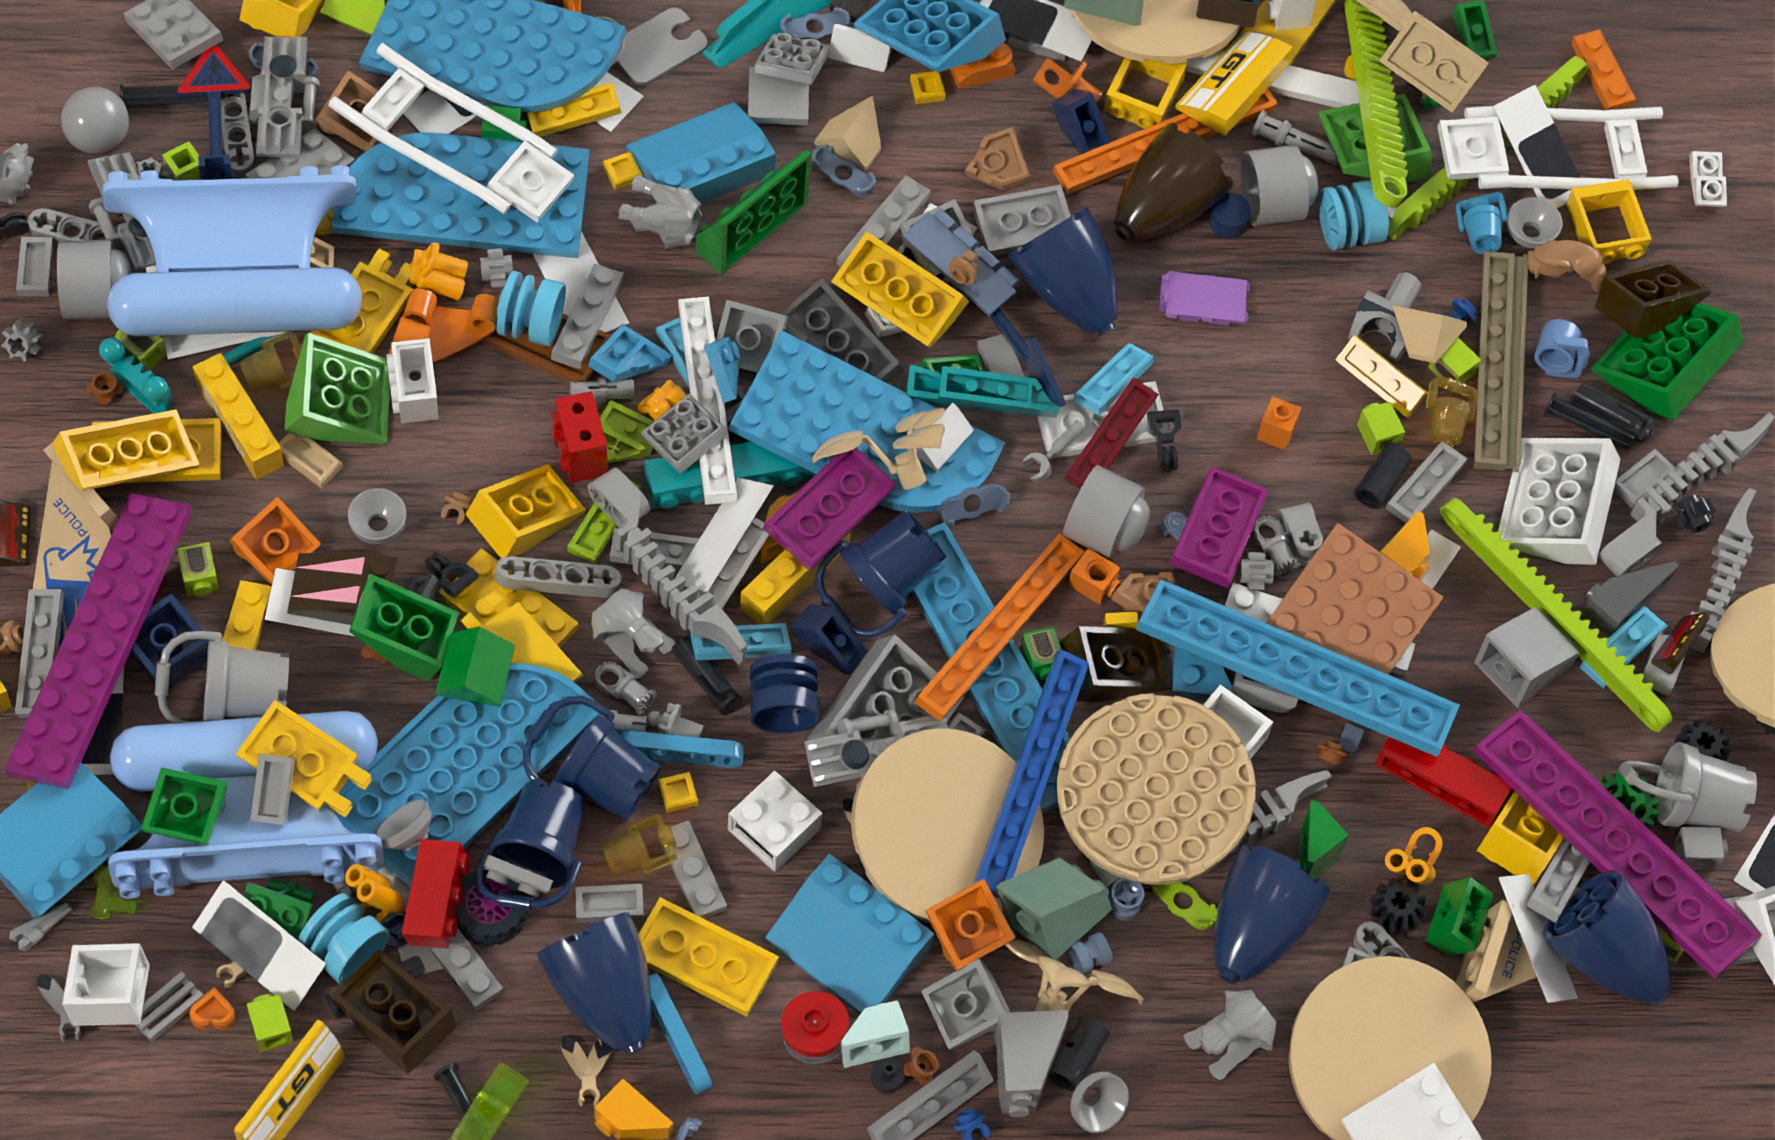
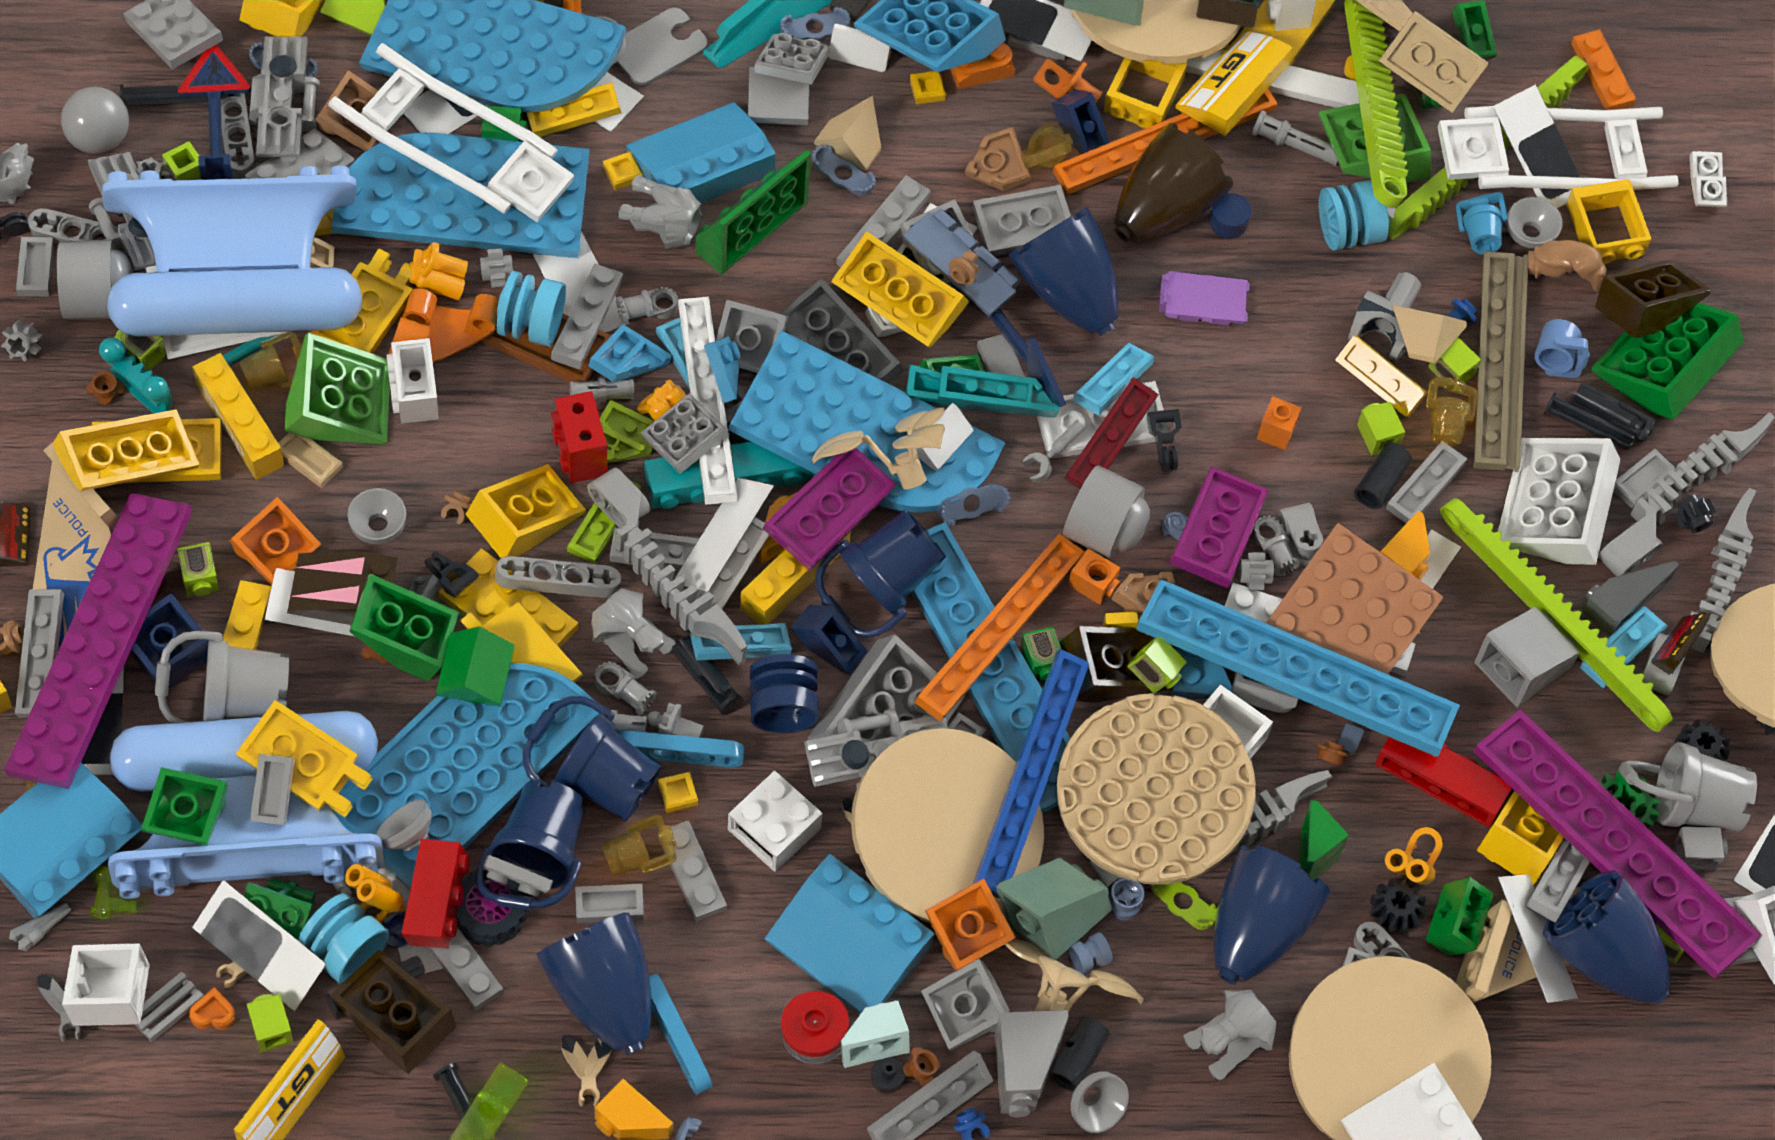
yellow plate [639,897,779,1017] -> none
light grey piece [1240,145,1318,227] -> none
none -> light grey connector [616,287,678,324]
none -> clear yellow piece [1021,123,1072,168]
none -> lime brick [1127,636,1187,694]

